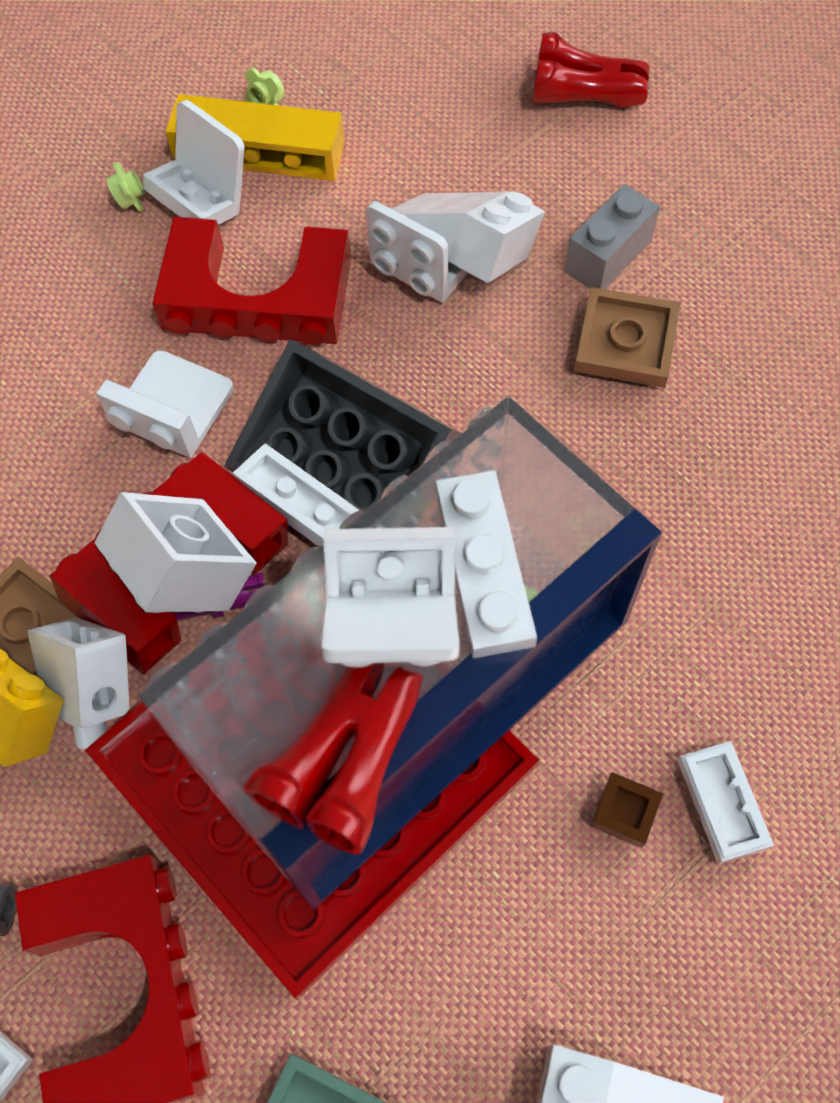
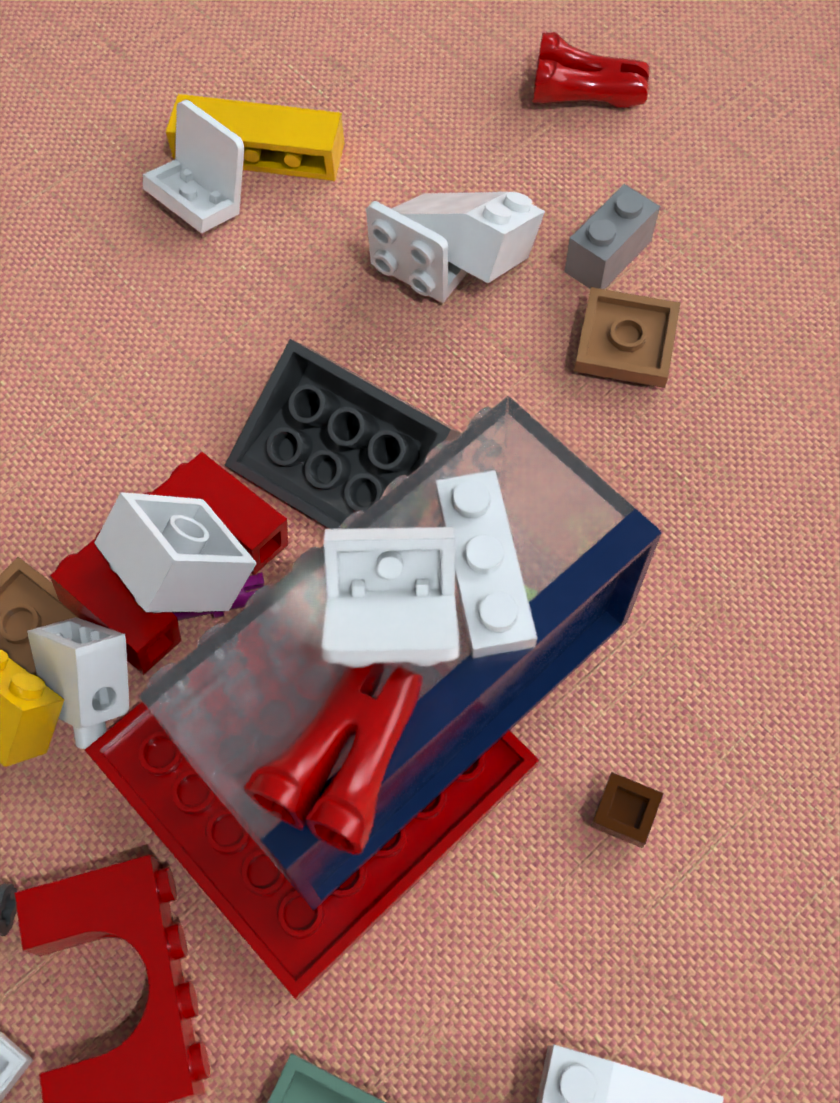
white bracket [96,350,234,458] -> none
yellowish green plate [106,162,145,212] -> none
red arch [152,216,351,345] -> none
white plate [232,443,379,550] -> none
yellowish green plate [245,68,284,105] -> none
white plate [677,741,774,865] -> none

